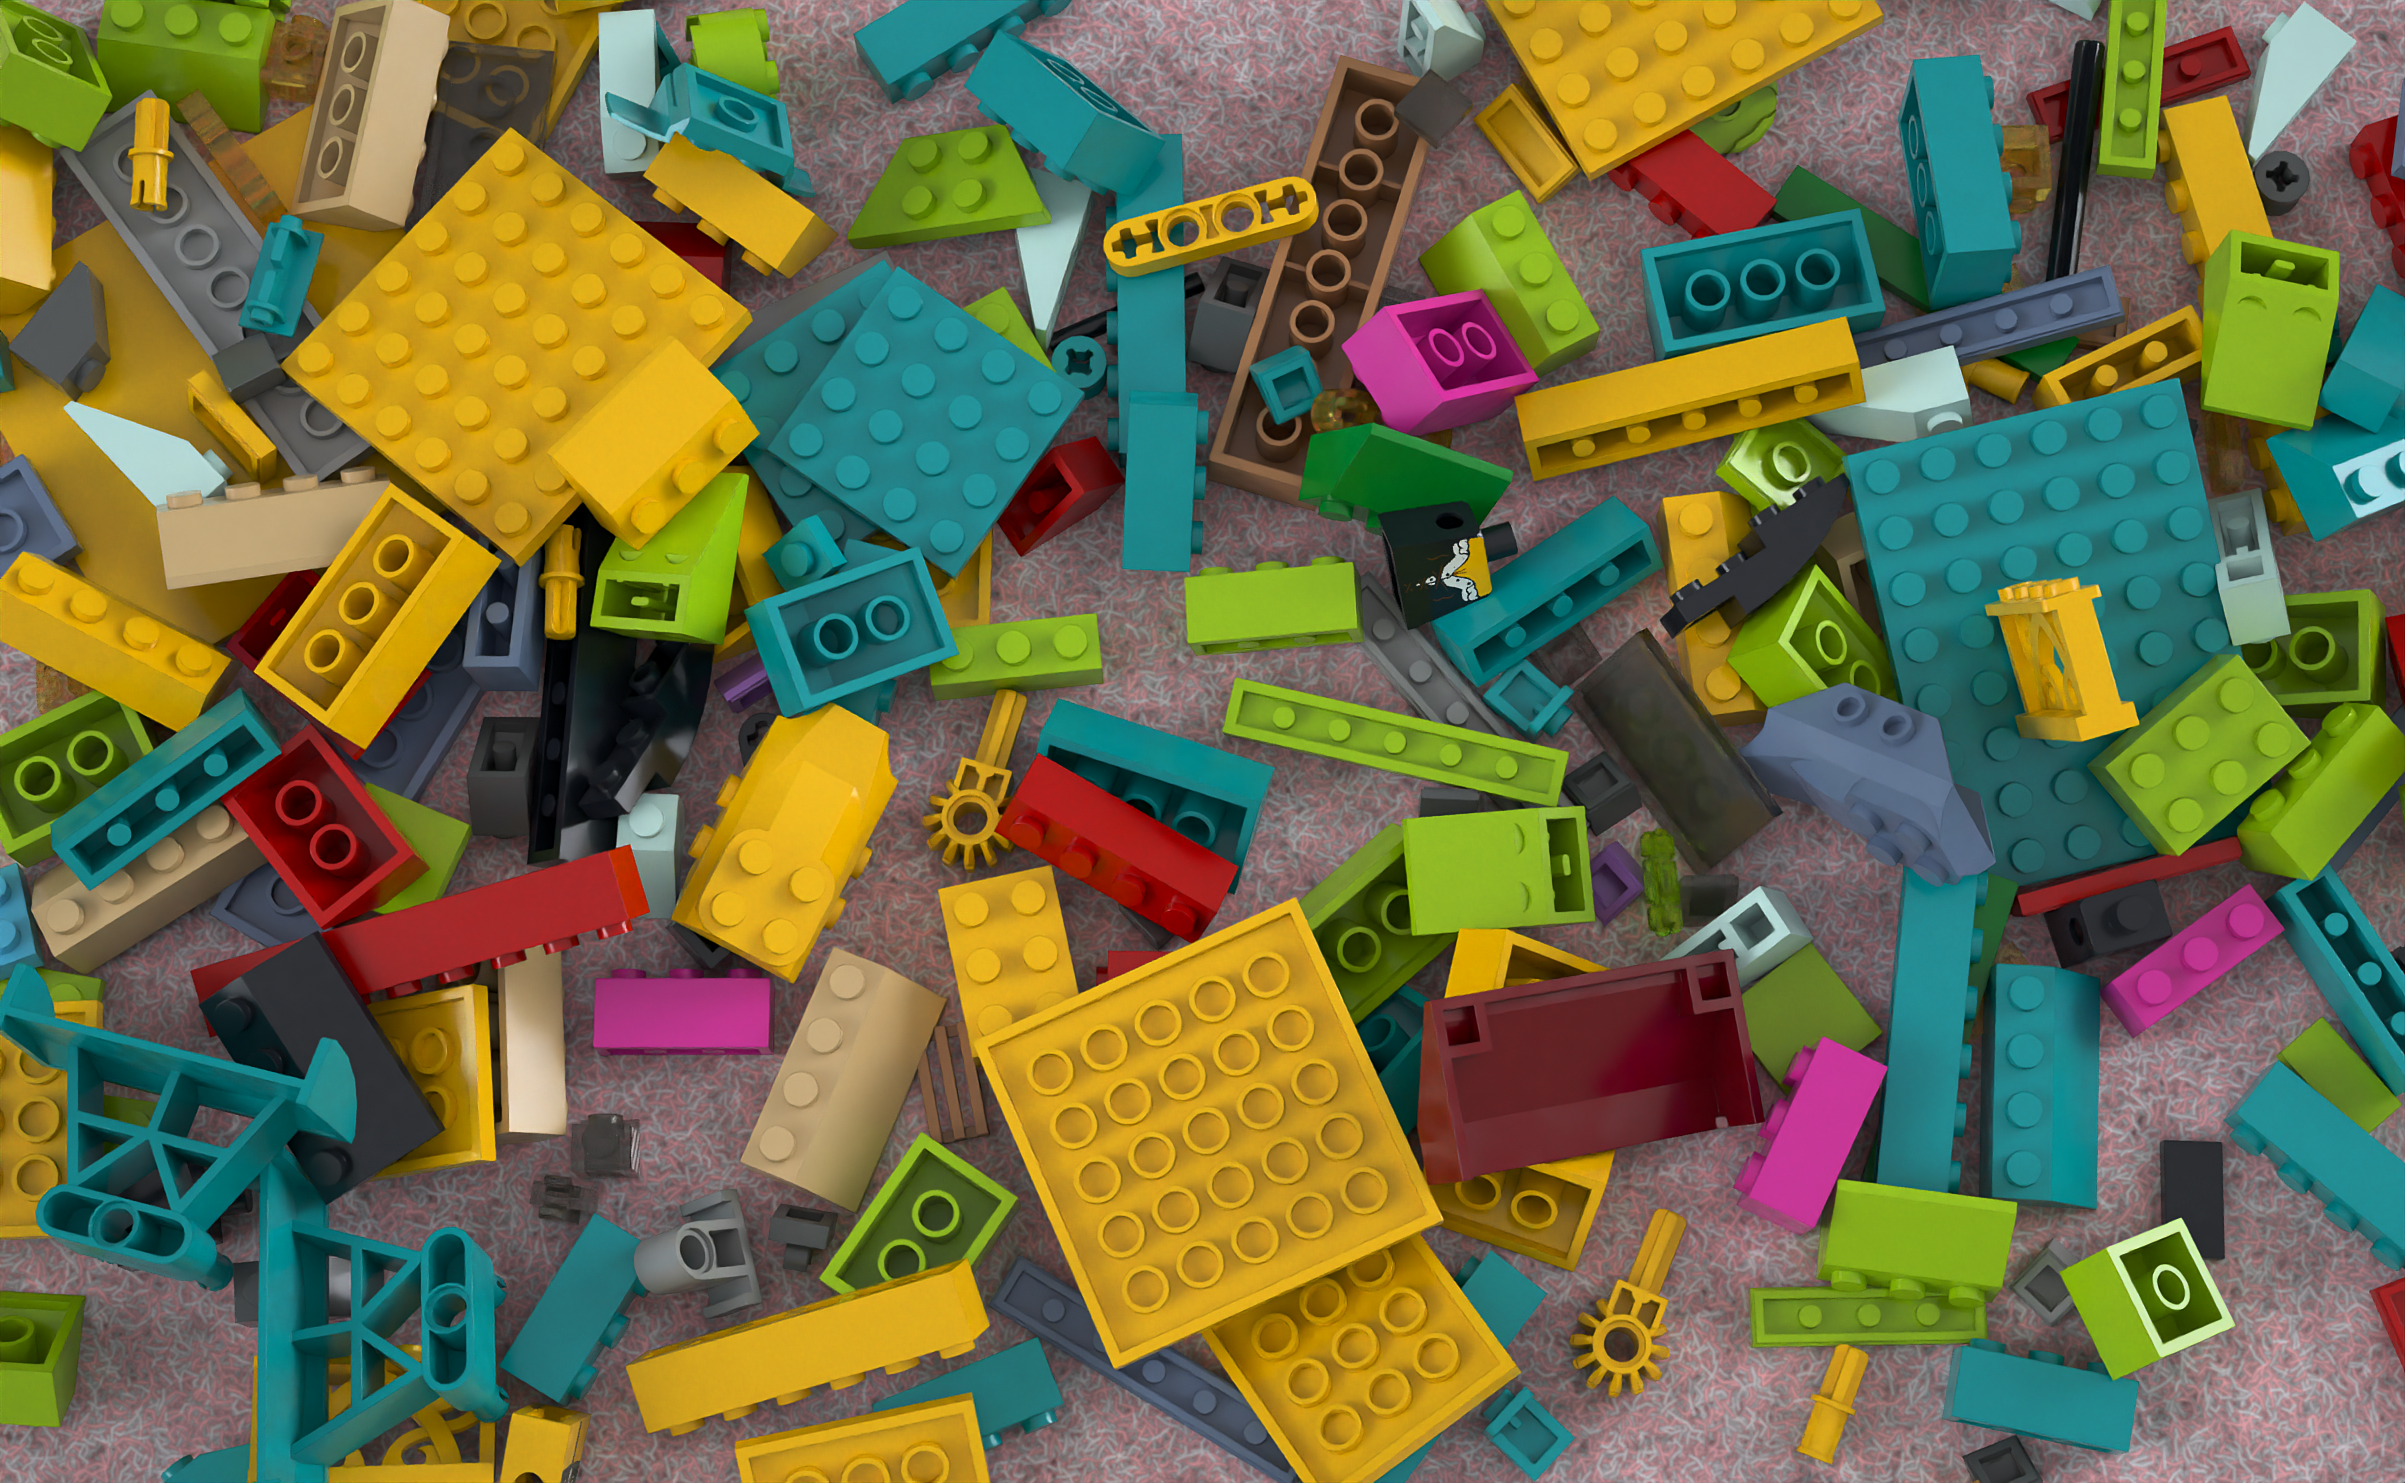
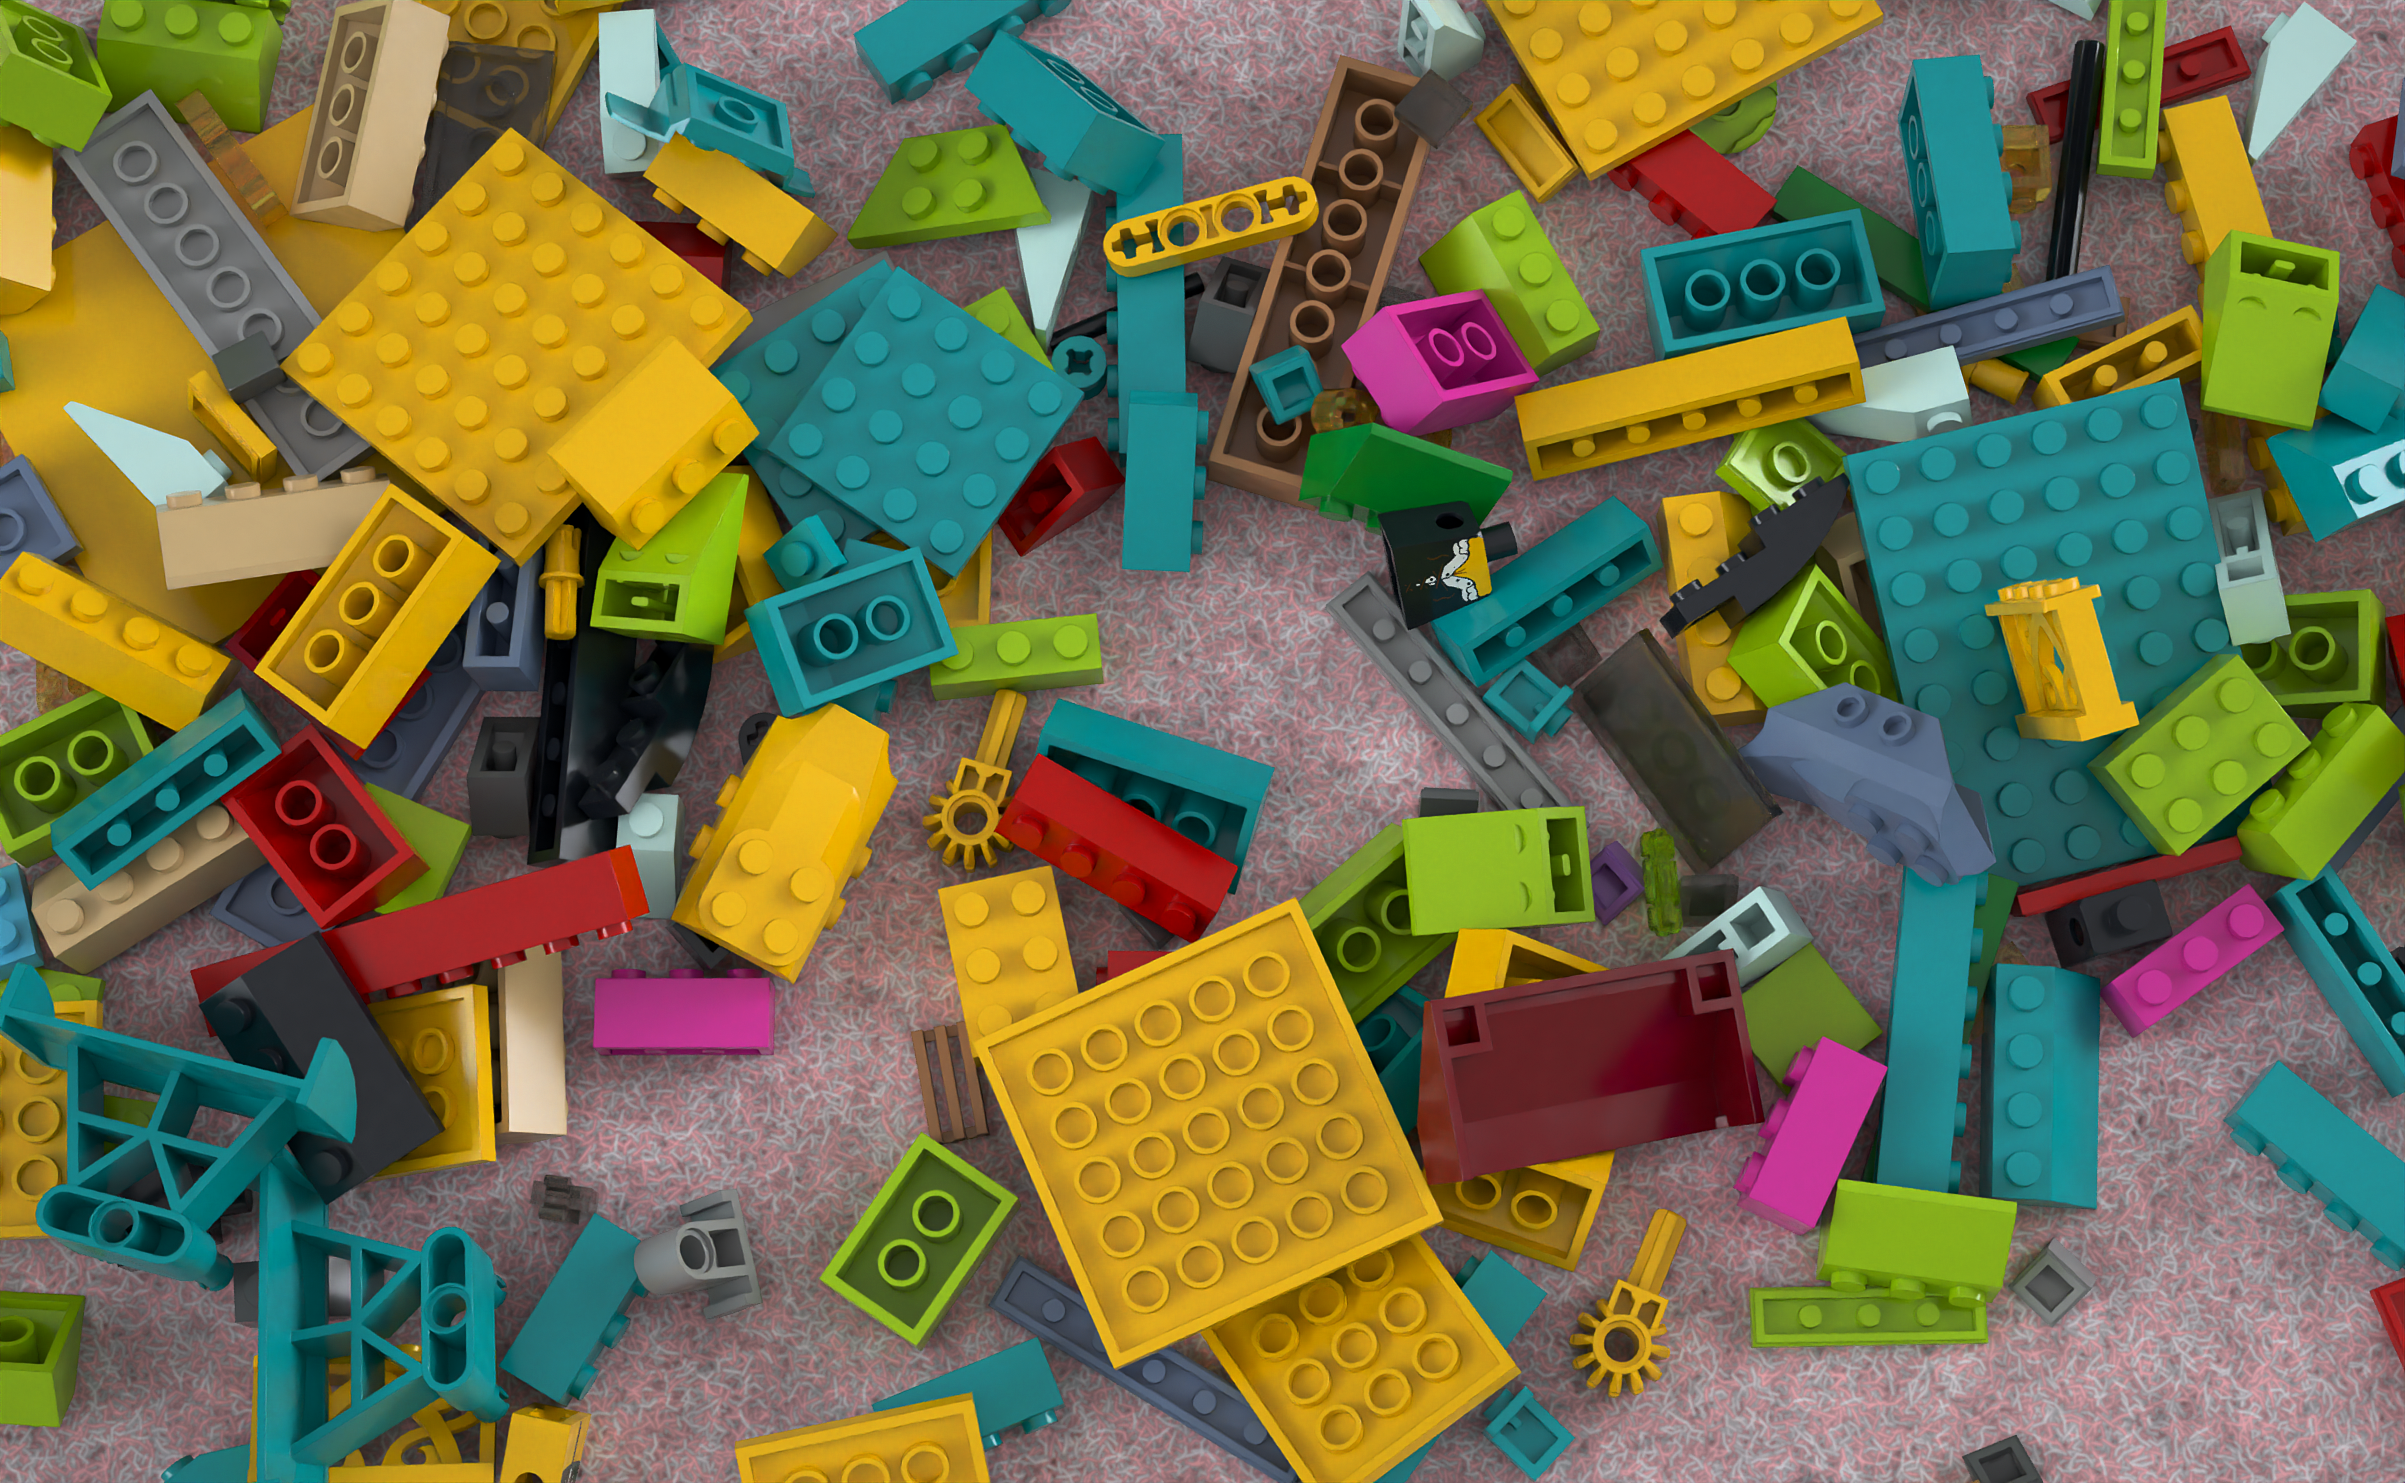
dark grey slope [8,261,111,402] -> none
yellow axle [128,98,174,212] -> none
teal hinge [238,215,325,338] -> none
clear yellow brick [259,15,331,104] -> none
clear smoke brick [571,1113,640,1179] -> none
yellow brick [625,1258,990,1436] -> none
lime brick [685,7,780,100] -> none
medium lavender slope [714,653,773,714] -> none
tan slope [740,946,948,1214] -> none
dark grey tile [768,1203,838,1272] -> none
lime brick [1184,556,1365,656] -> none
lime plate [1222,677,1570,808] -> none
dark grey slope [1562,751,1642,837] -> none
yellow axle [1796,1344,1869,1465] -> none
teal brick [1942,1338,2139,1455] -> none
lime brick [2059,1218,2236,1381] -> none
black tile [2160,1140,2225,1261] -> none
dark grey wheel [2252,151,2310,216] -> none
lime tile [2276,1017,2402,1134] -> none

